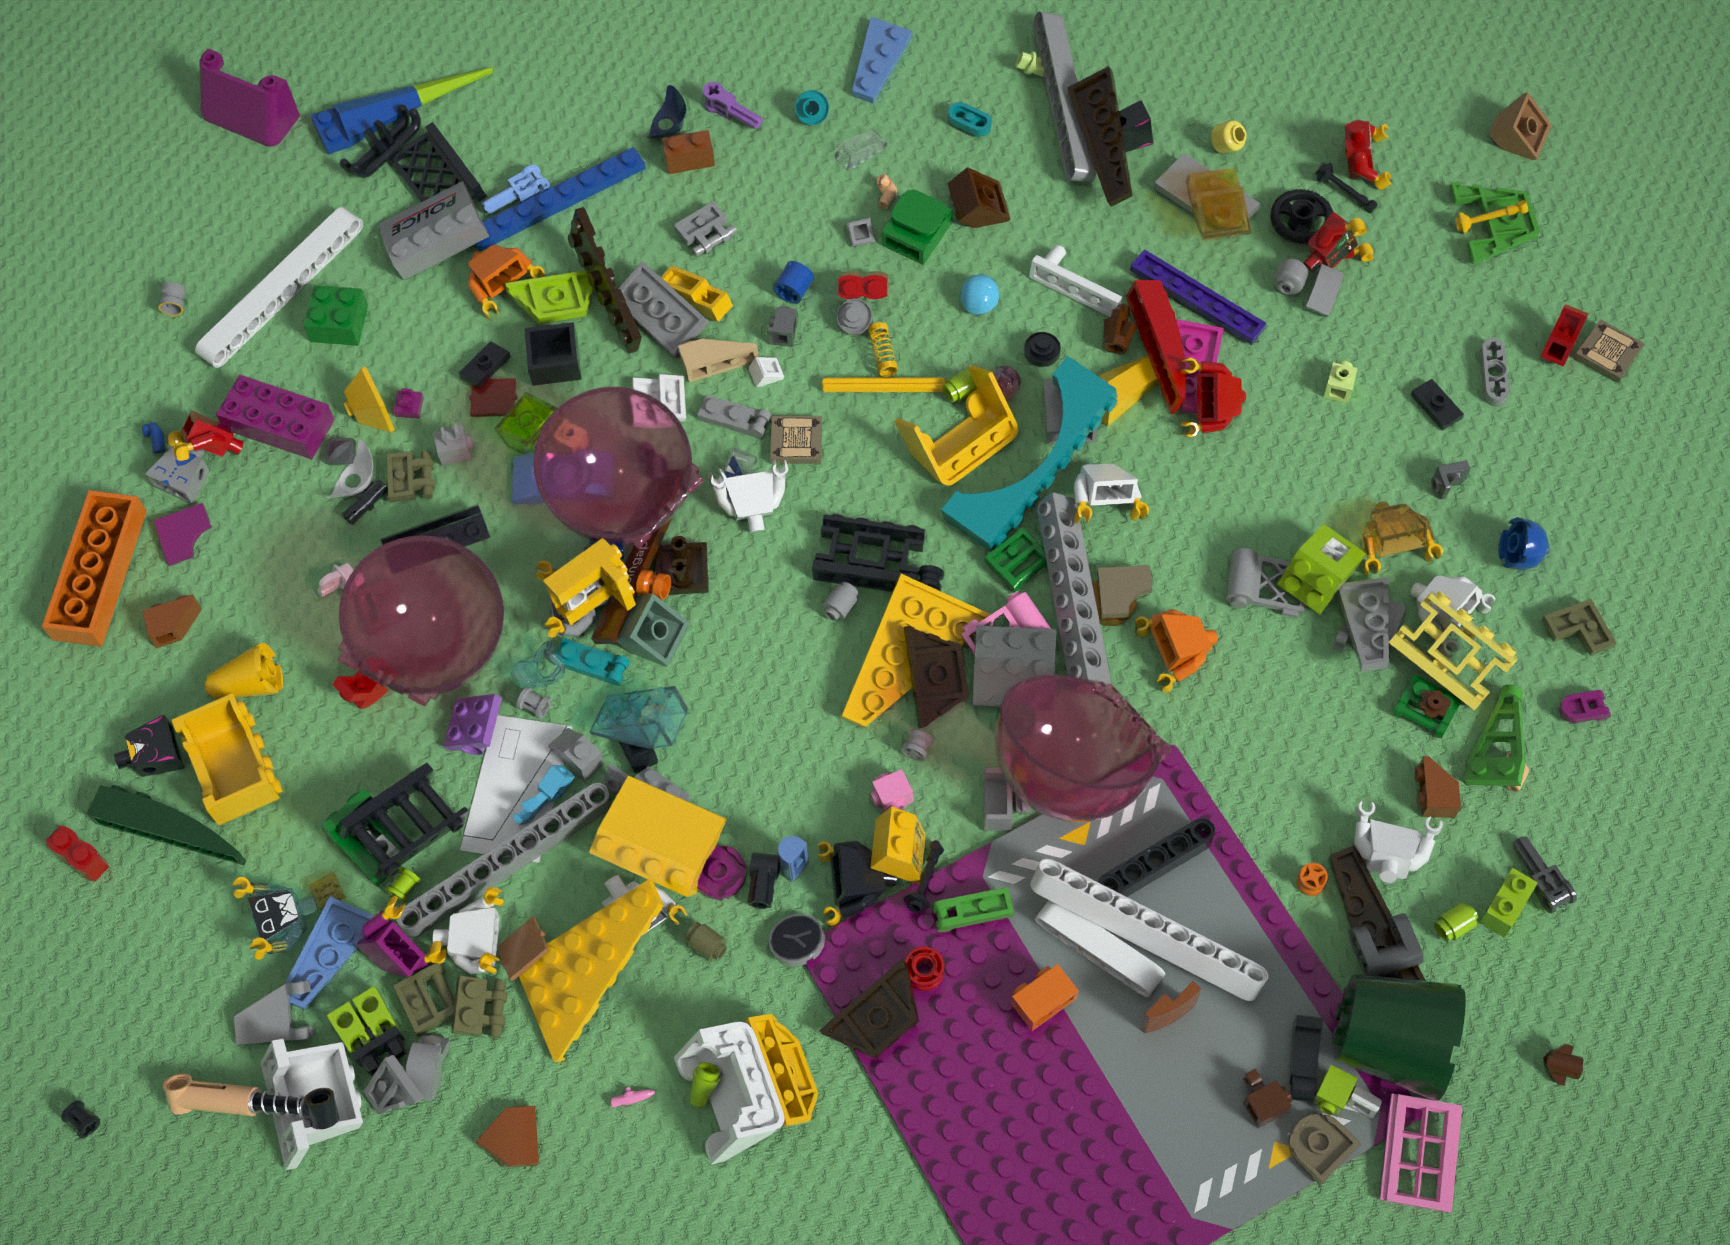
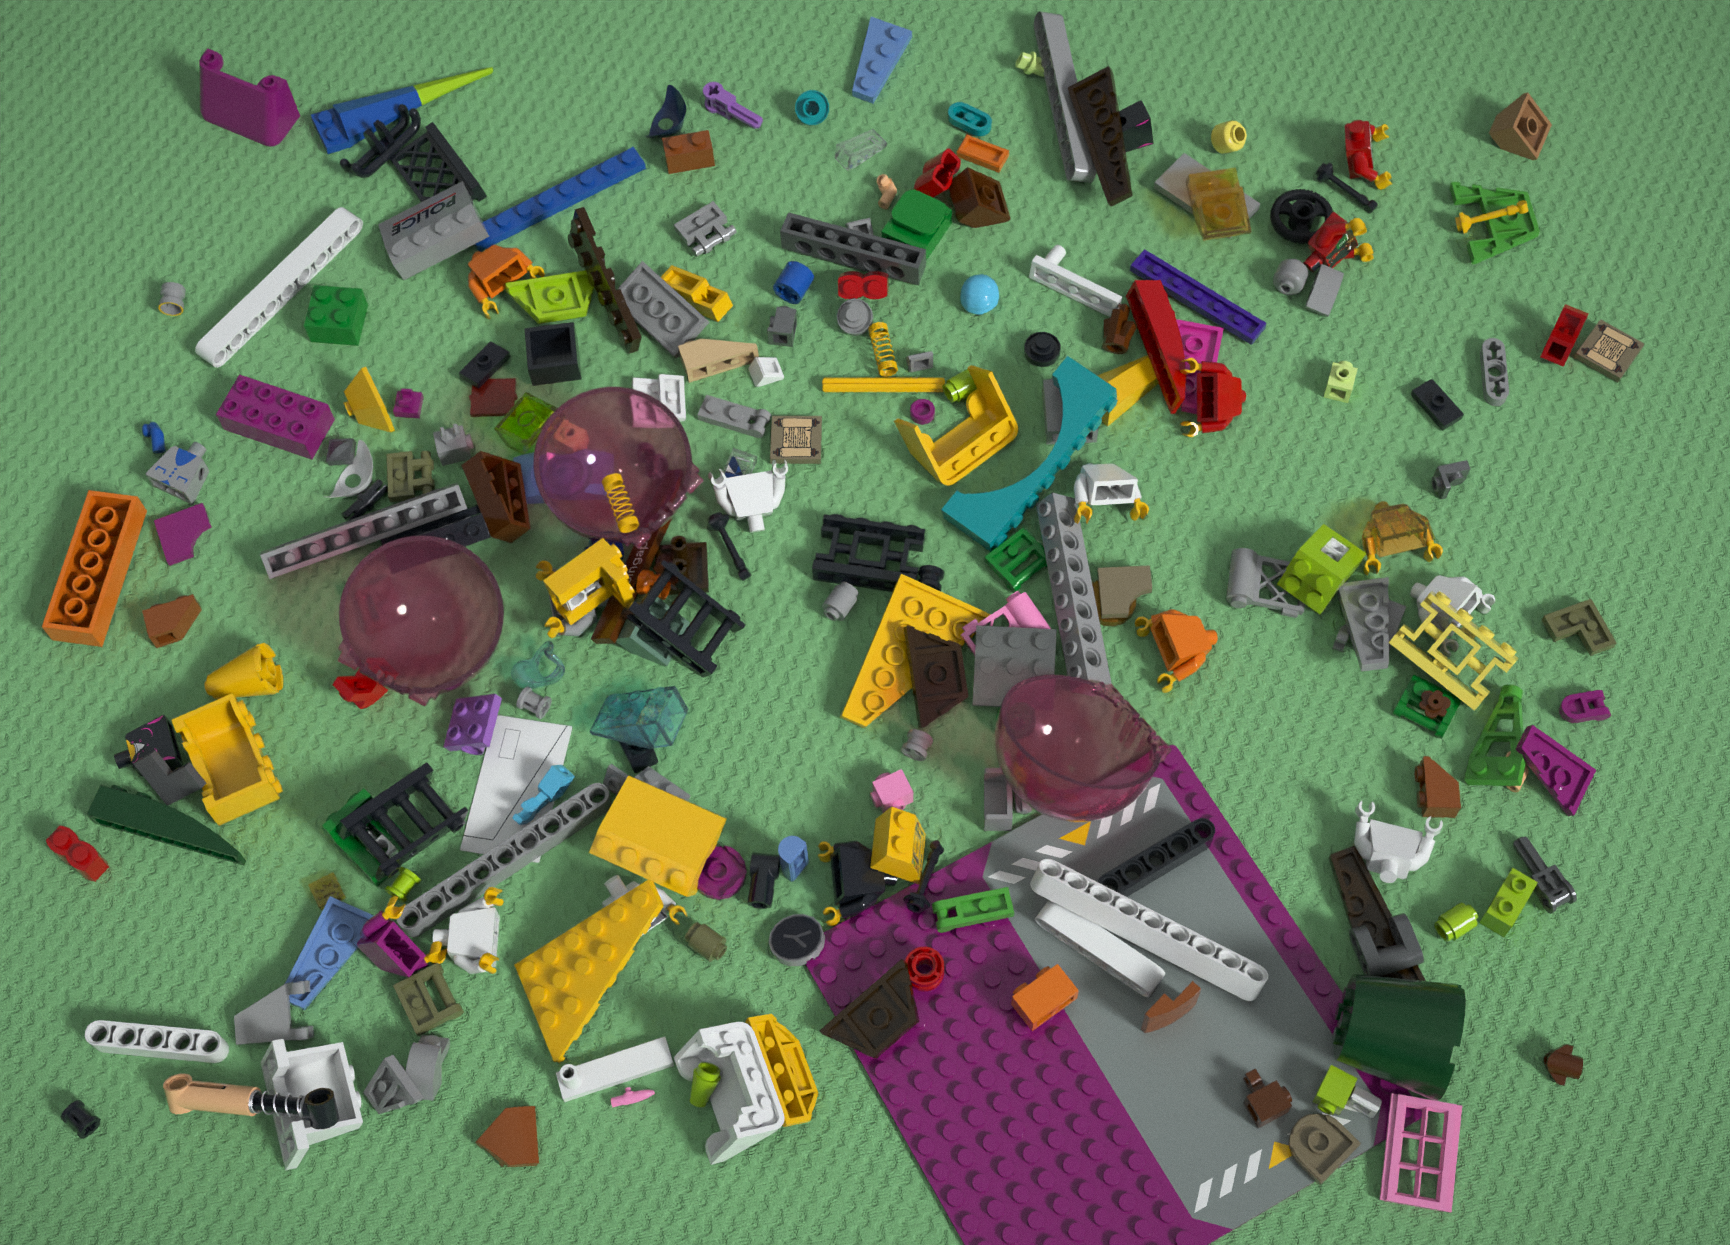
red torso [168,410,244,461] -> none
torso [232,877,319,960] -> none
piece [317,563,358,597] -> none
lime hips [326,986,407,1076] -> none
olive plate [451,975,508,1039] -> none
light blue connector [482,164,550,214] -> none
medium nougat piece [497,917,549,981] -> none
light grey slope [548,728,605,782] -> none
teal plate [552,638,630,686] -> none
clear pink head [992,365,1021,401] -> none
black leg [1289,1015,1323,1102] -> none
orange wheel [1297,863,1328,896] -> none
blue cylinder [1498,517,1549,571] -> none
none -> white beam [85,1020,229,1063]
none -> dark grey tile [134,750,206,806]
none -> light grey brick [260,482,467,579]
none -> reddish brown wedge [462,451,531,543]
none -> white piece [556,1037,674,1102]
none -> yellow piece [601,473,639,533]
none -> black fence [621,560,746,678]
none -> black piece [707,512,752,581]
none -> dark grey brick [780,212,926,285]
none -> light grey slope [906,351,933,372]
none -> magenta tile [910,399,935,425]
none -> red brick [914,148,961,198]
none -> orange tile [957,135,1009,173]
none -> magenta wing [1516,725,1596,817]

